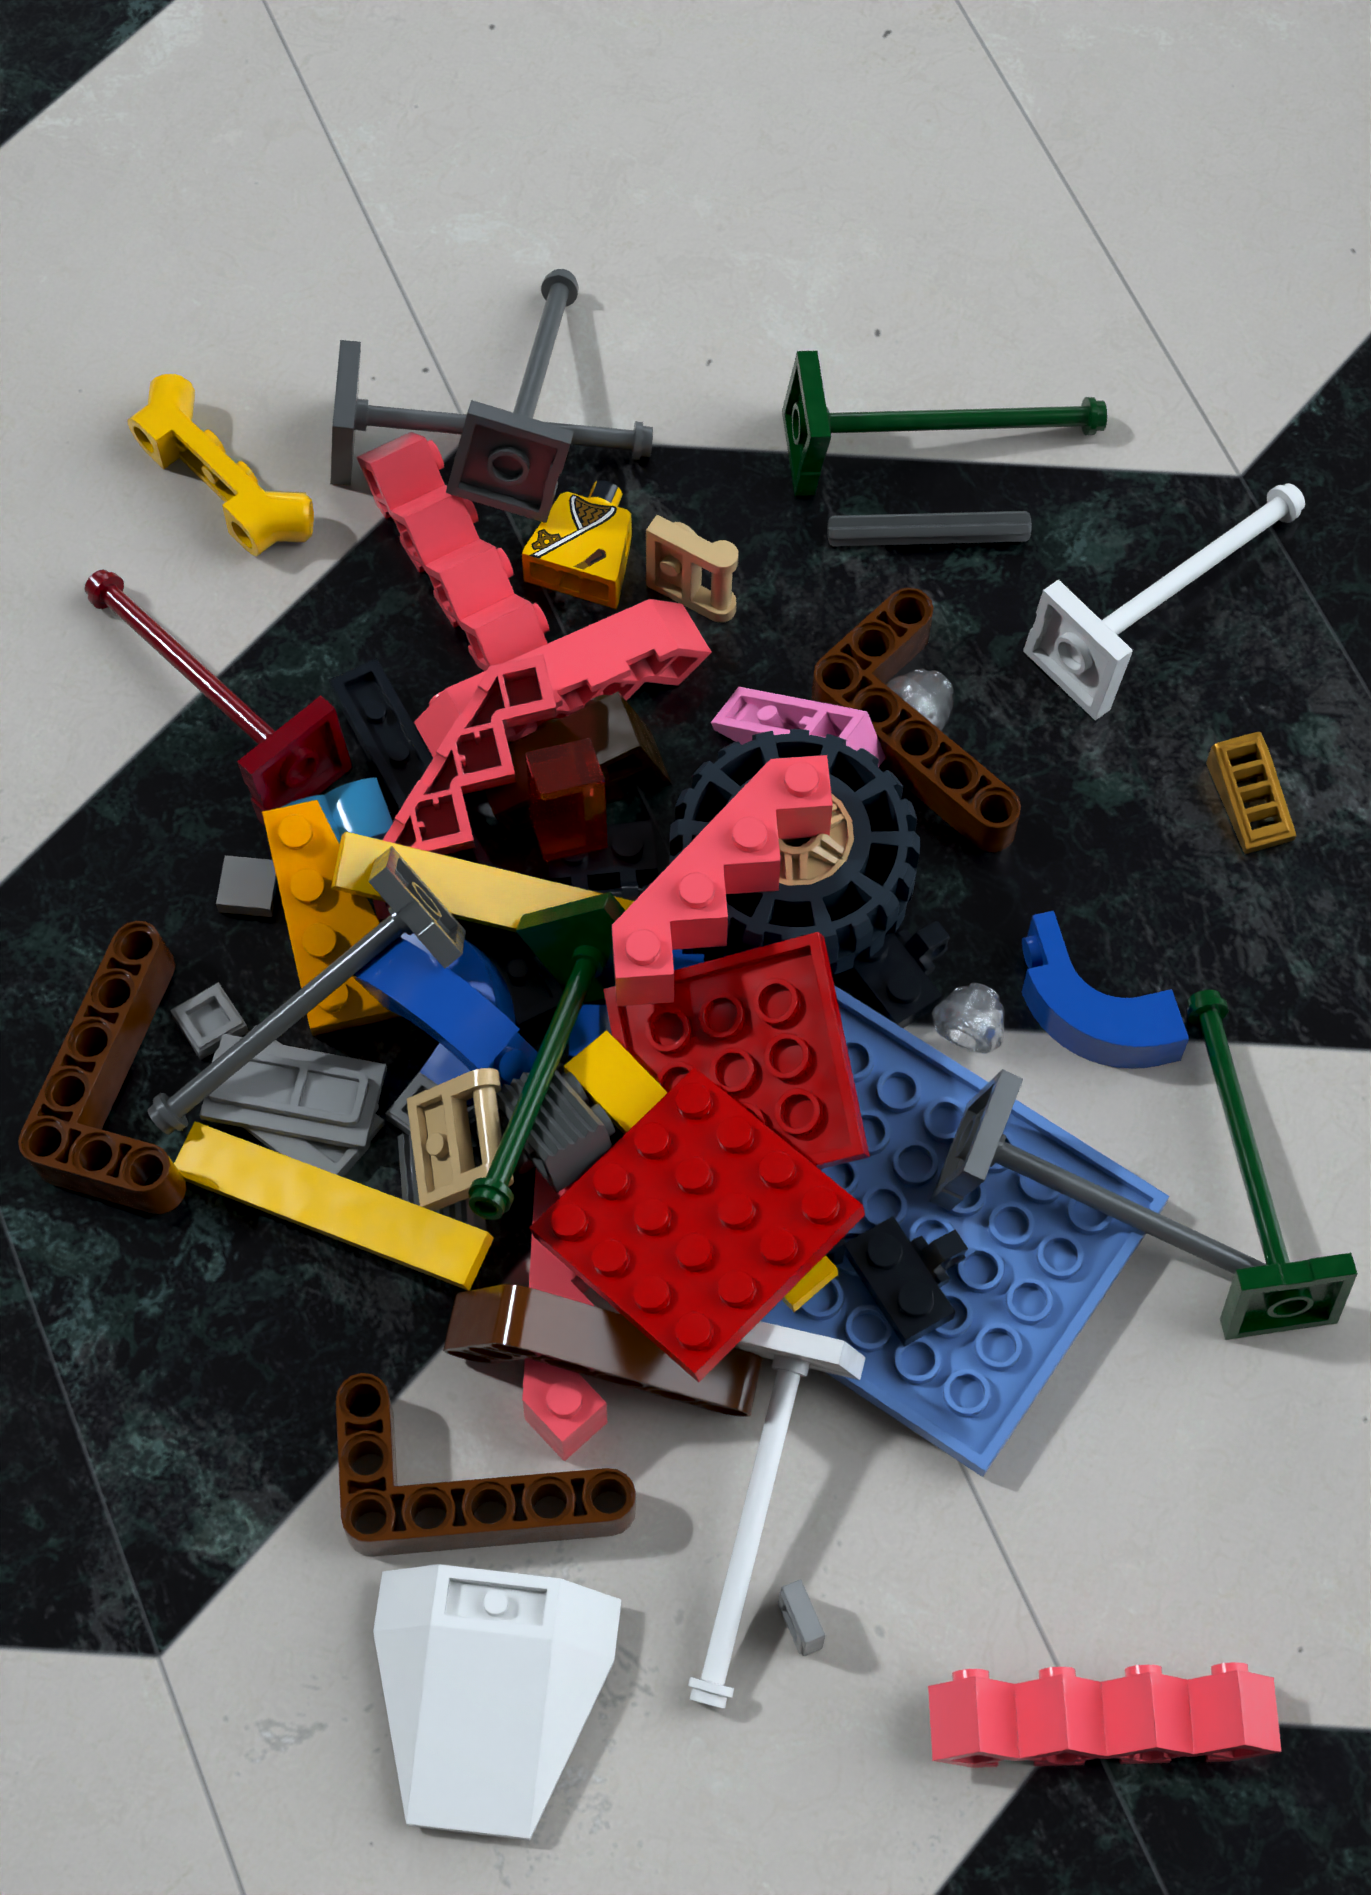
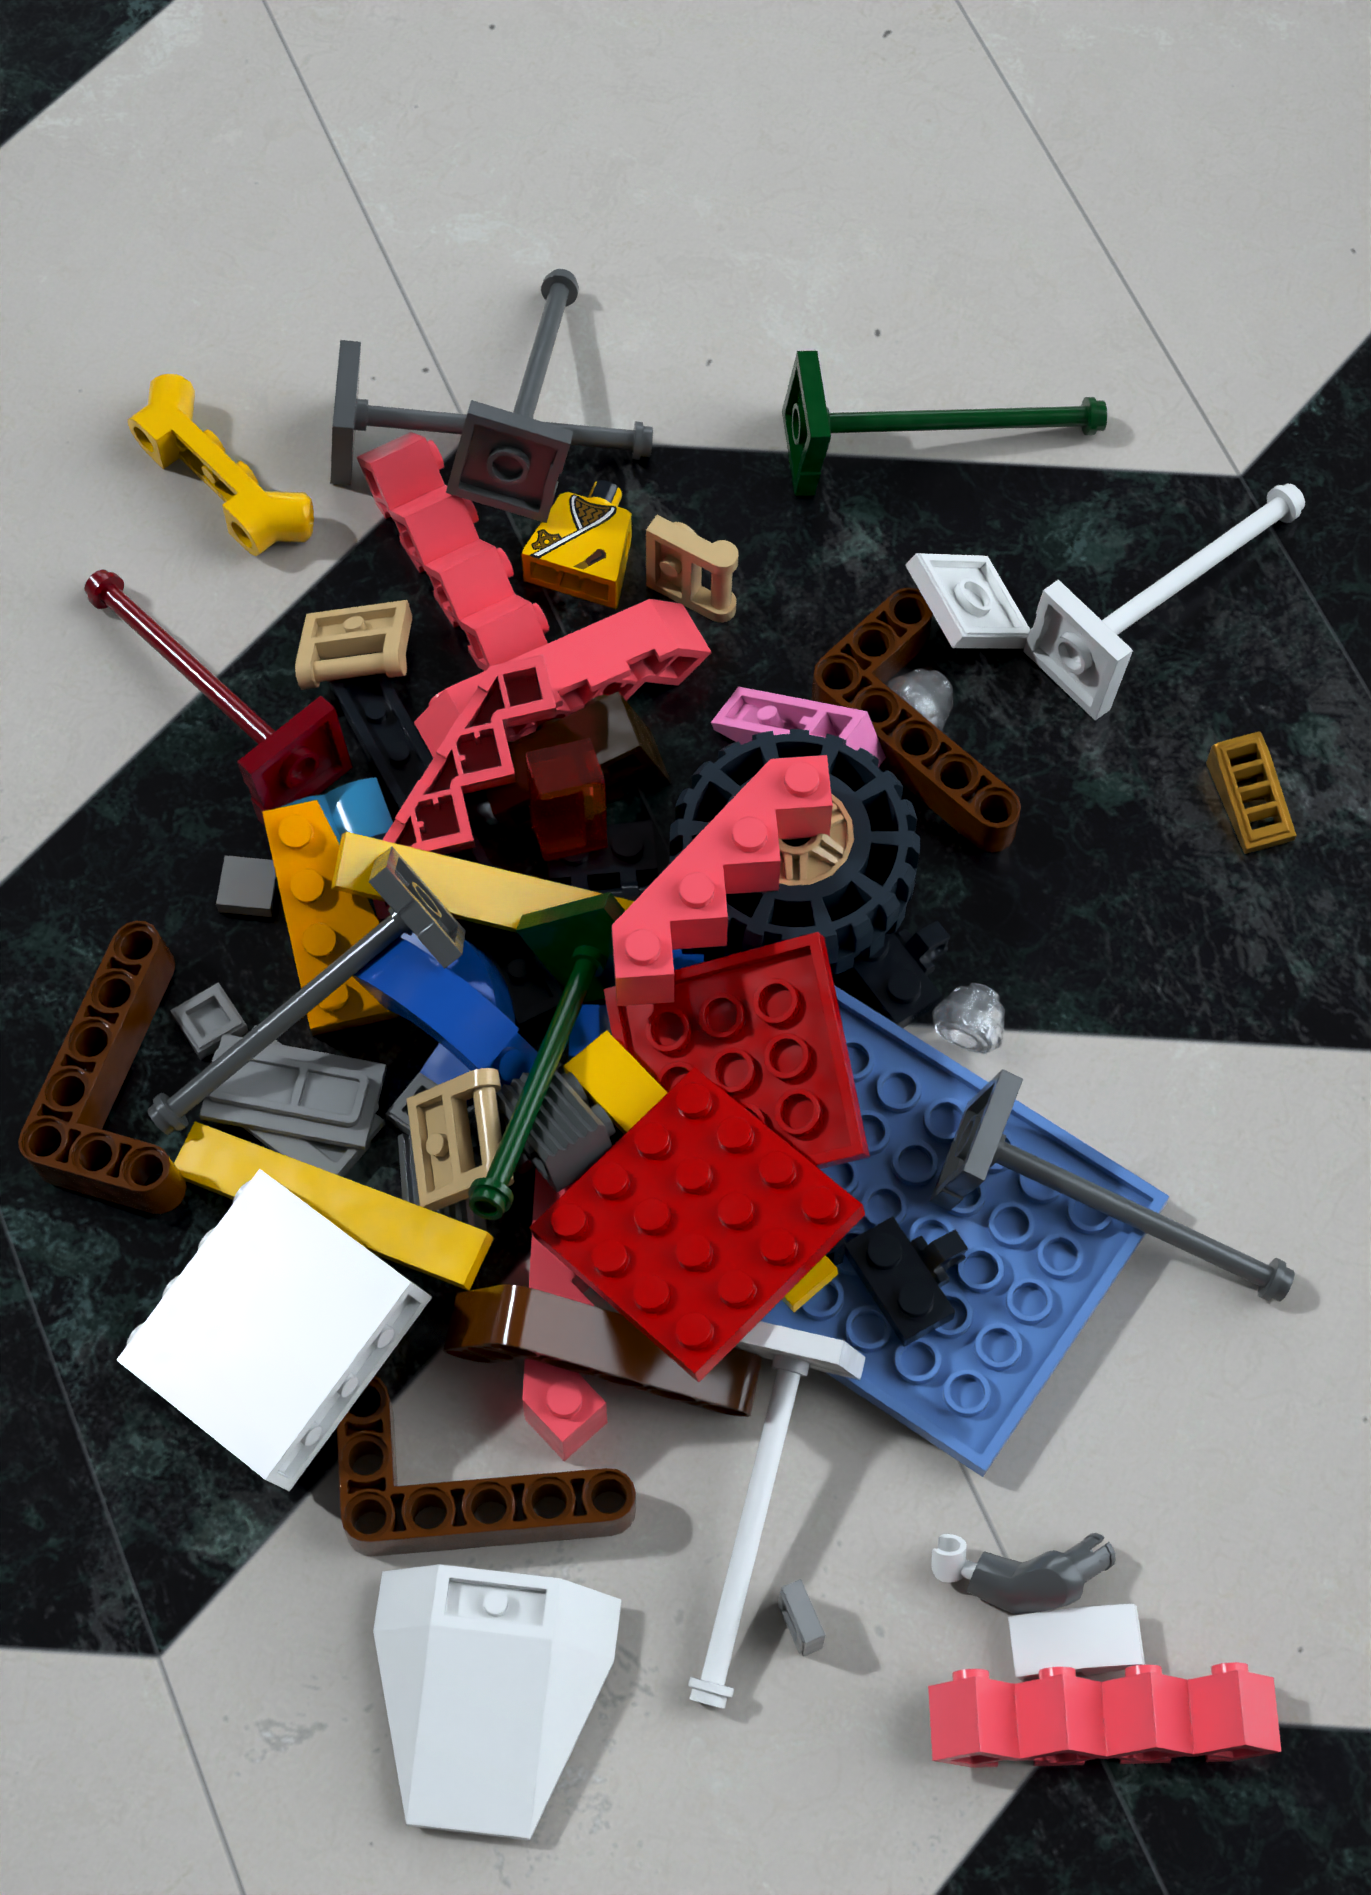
dark grey axle [827,511,1032,546] -> none
blue arch [1021,911,1189,1069] -> none
dark green tile [1186,990,1358,1340] -> none
none -> white panel [117,1169,432,1491]
none -> tan plate [295,600,413,690]
none -> white plate [905,553,1030,649]
none -> dark grey arm [931,1533,1116,1614]
none -> white slope [1008,1604,1145,1681]

